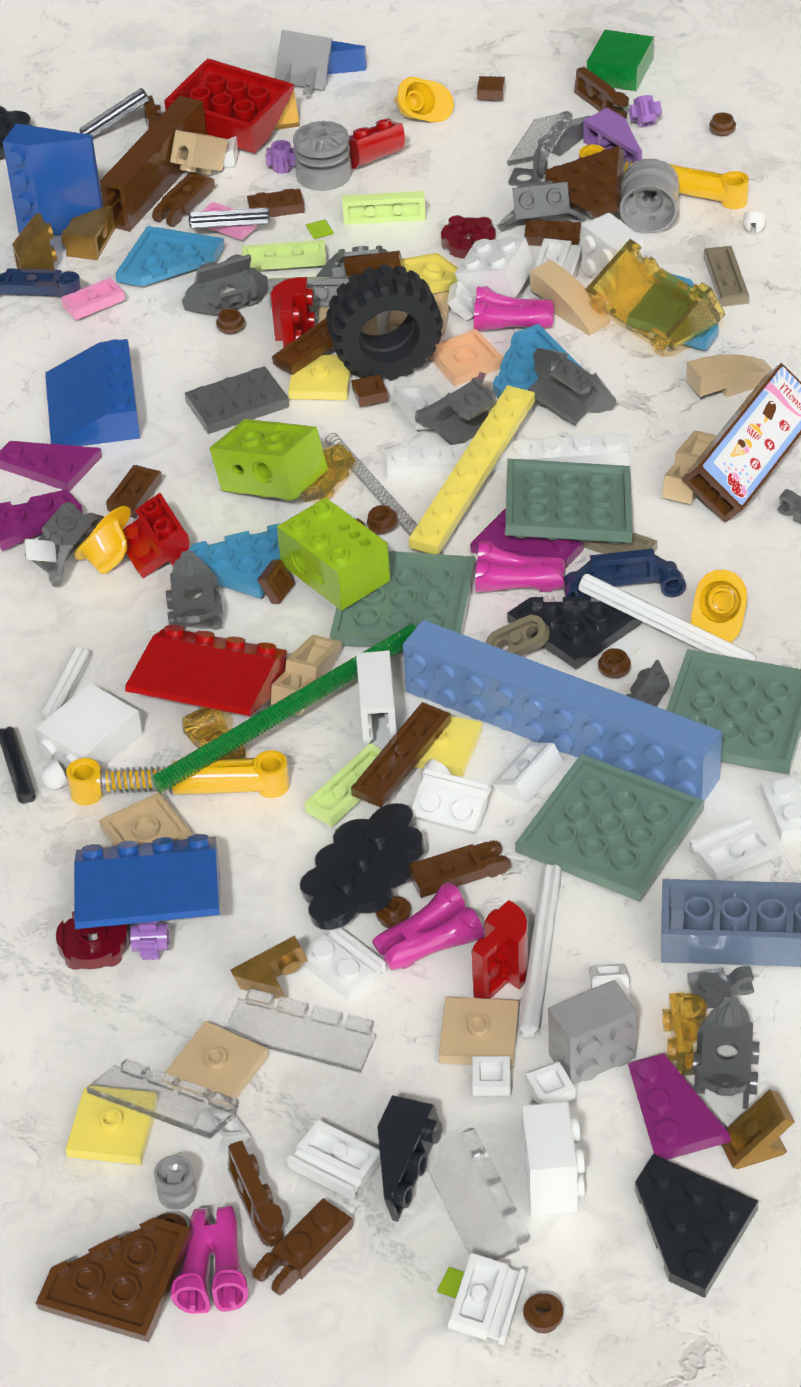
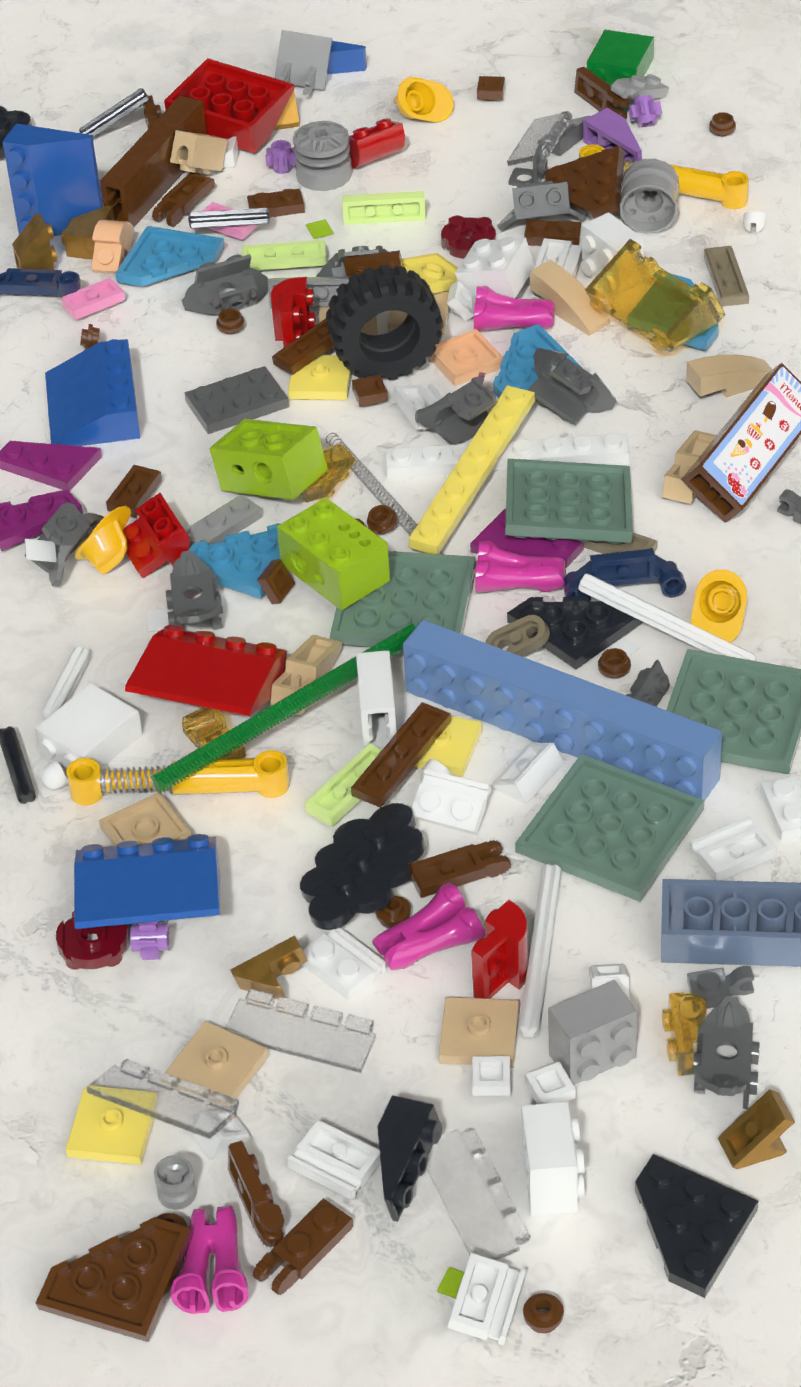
magenta wing [628,1053,731,1160] -> none
none -> reddish brown plate [80,324,100,350]
none -> light nougat brick [91,219,134,274]
none -> light grey hinge [187,494,263,547]
none -> light grey hinge [611,74,669,100]

